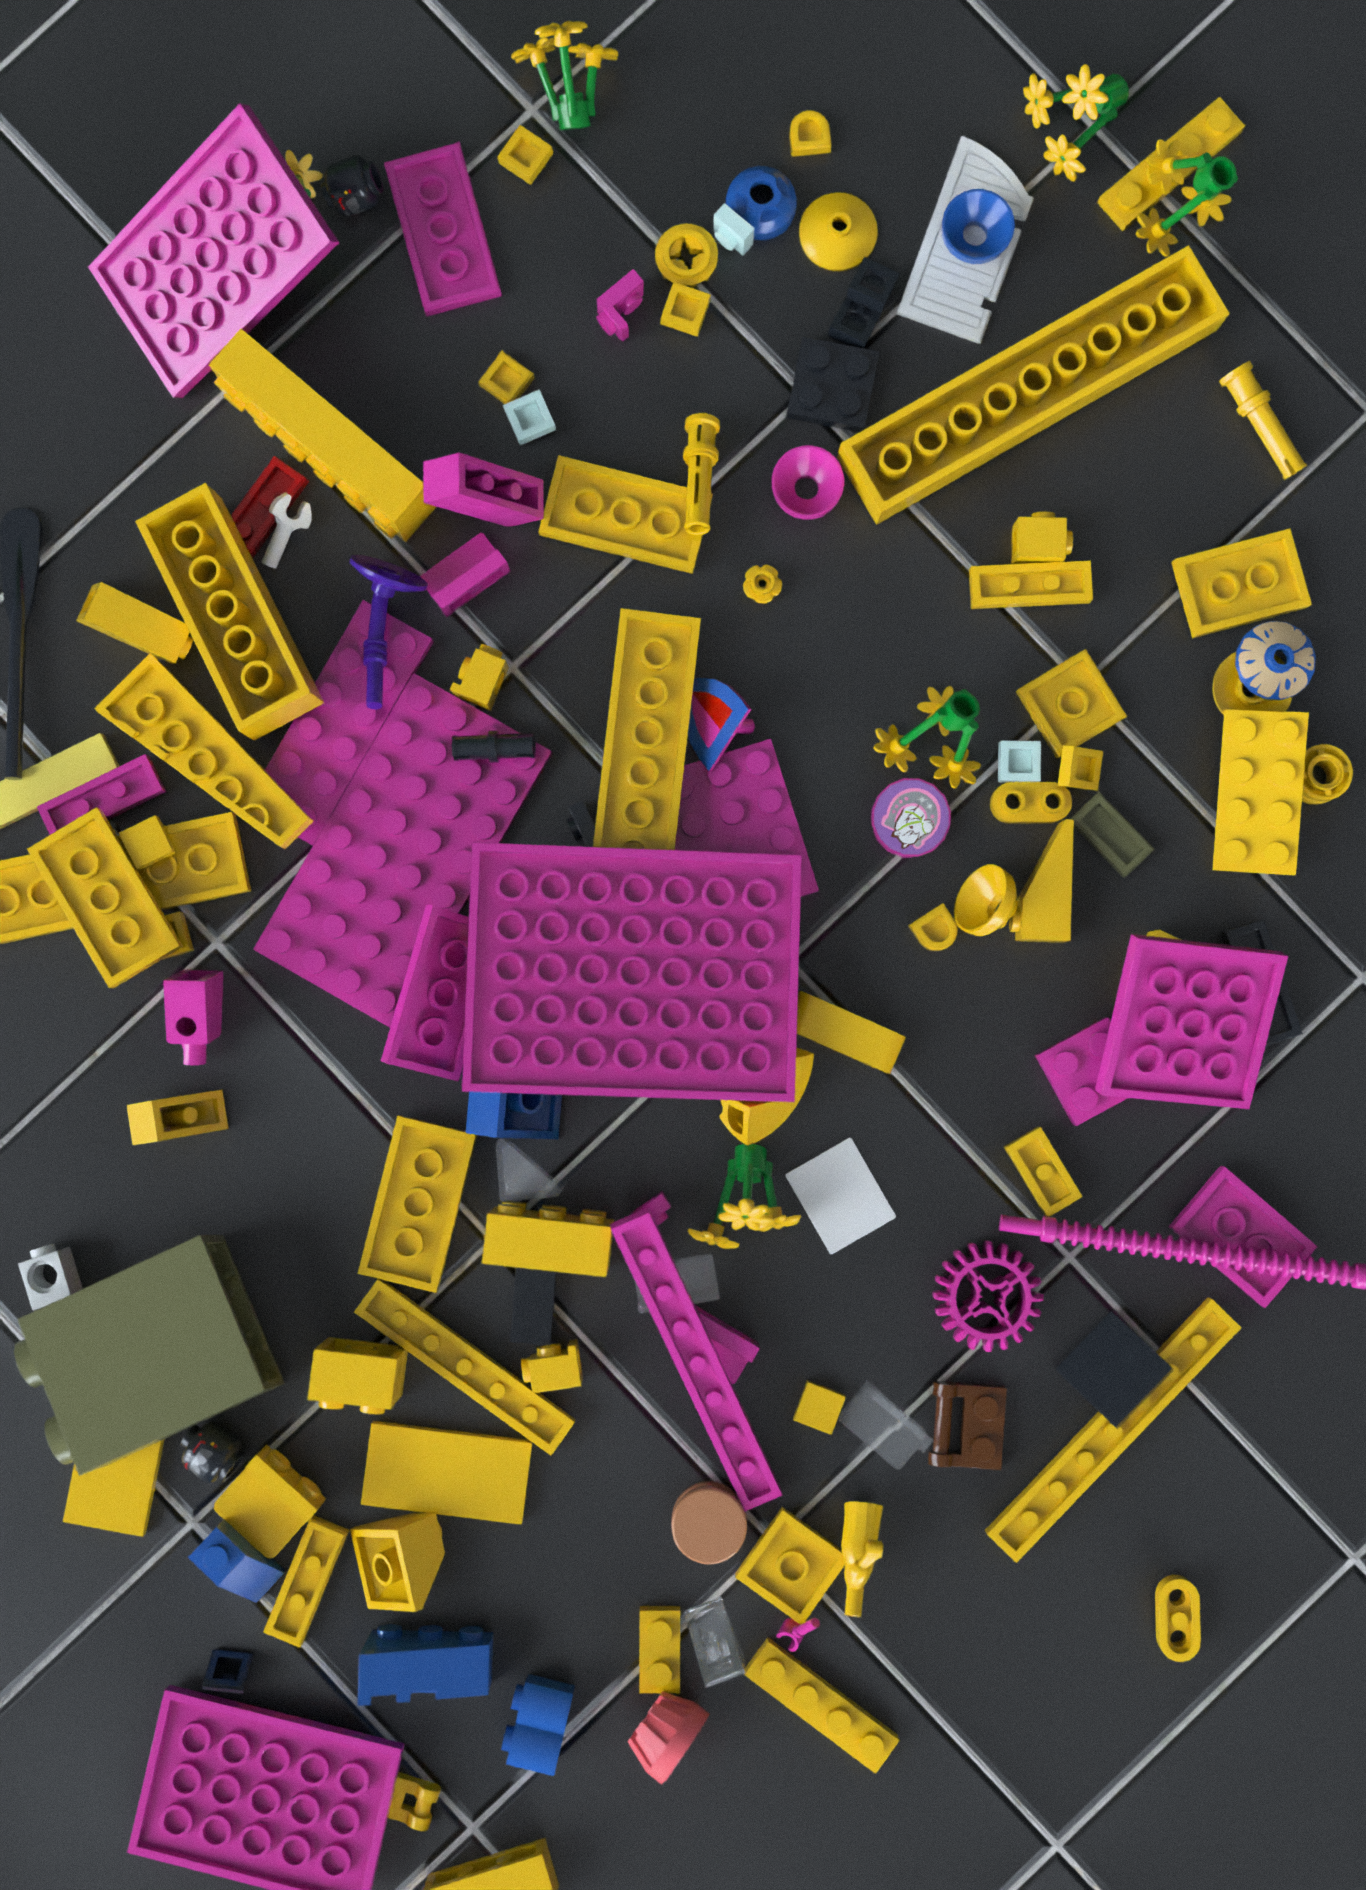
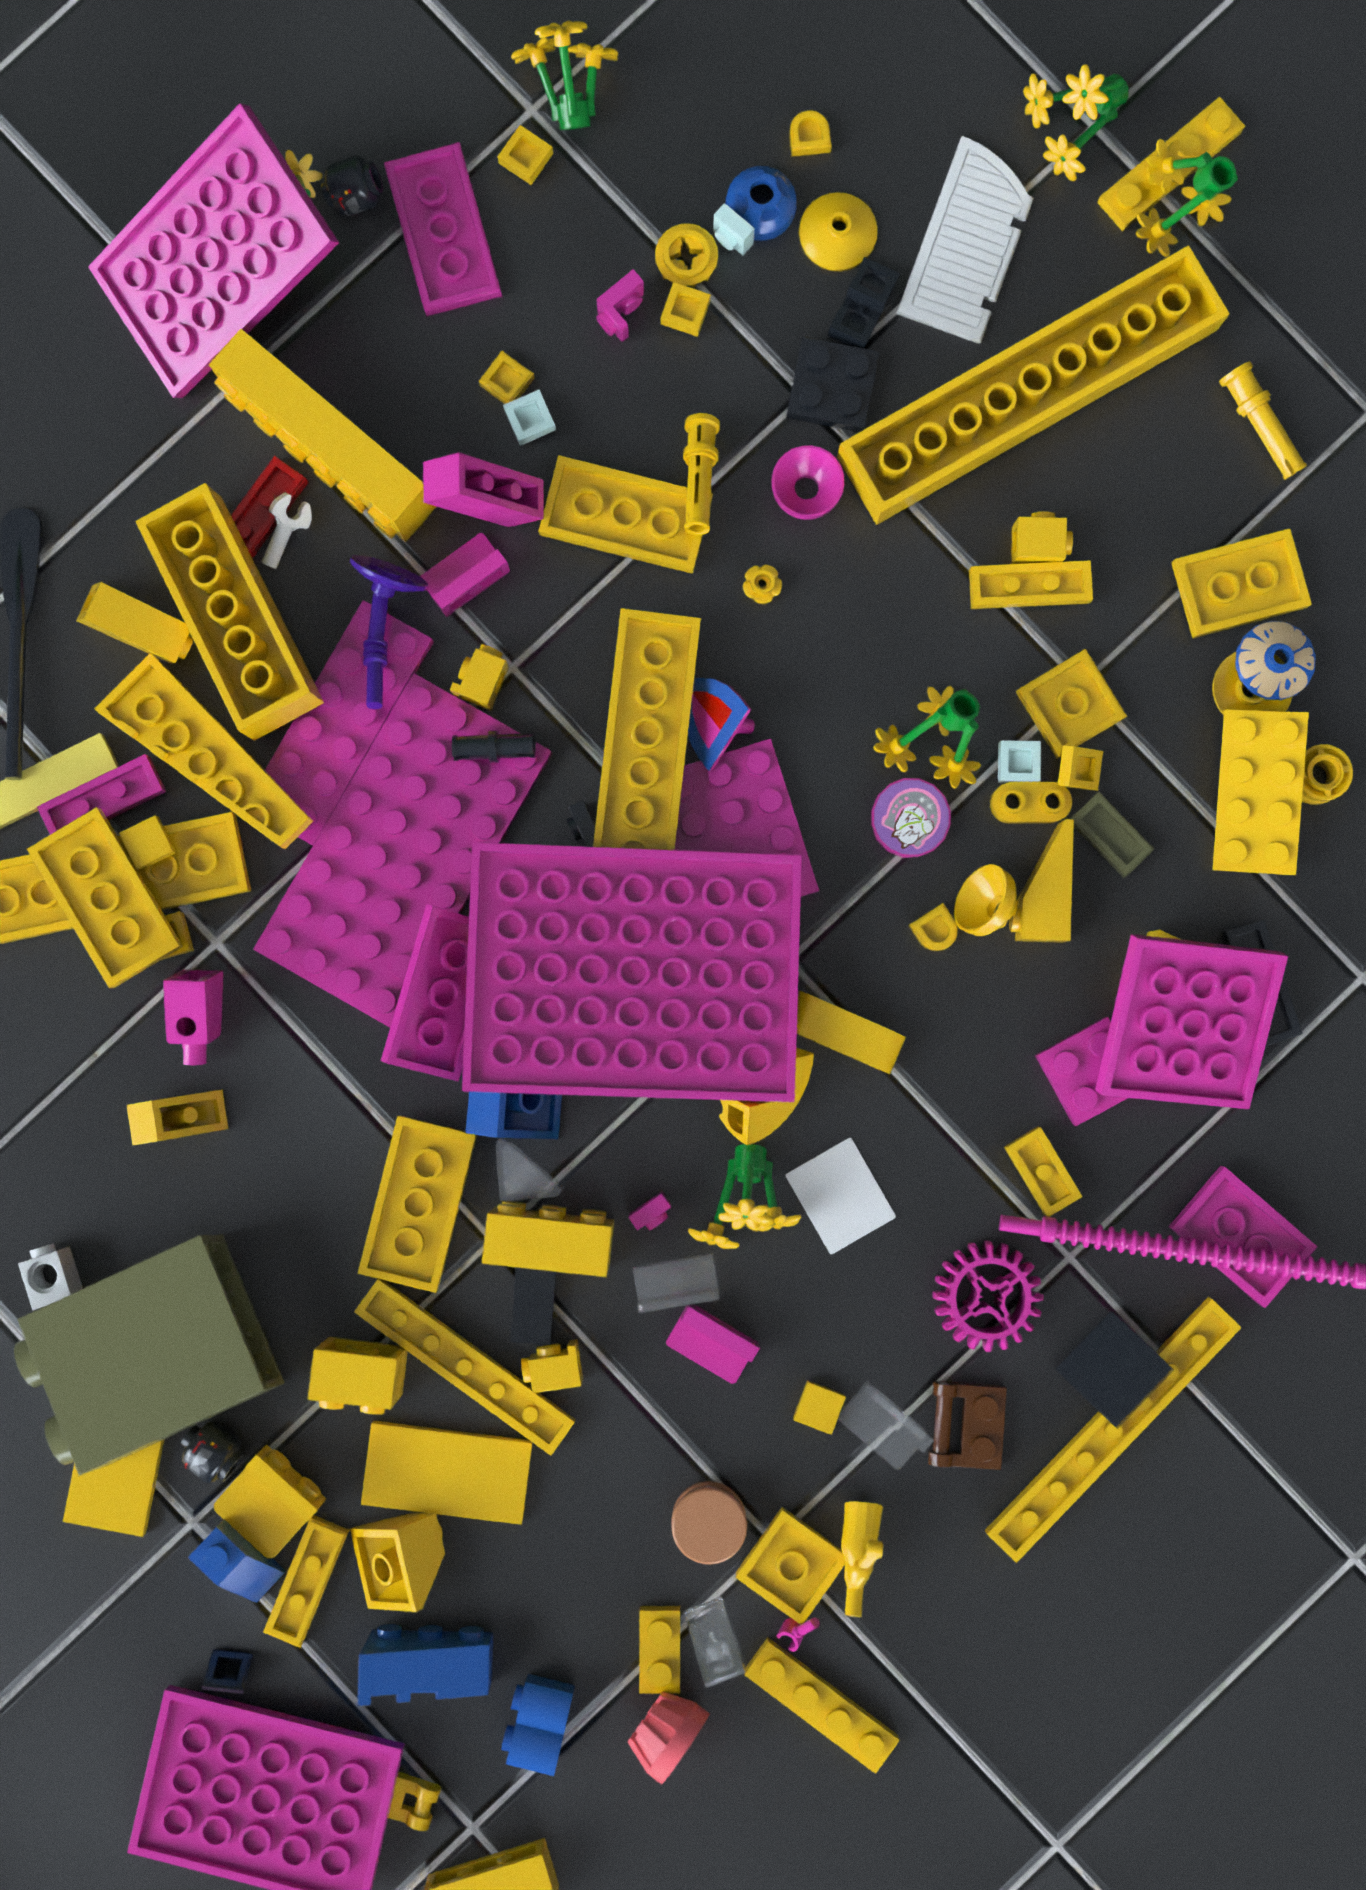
dark pink plate [611,1207,782,1511] -> none
blue piece [941,189,1015,264] -> none
yellow plate [1155,1575,1201,1662] -> none

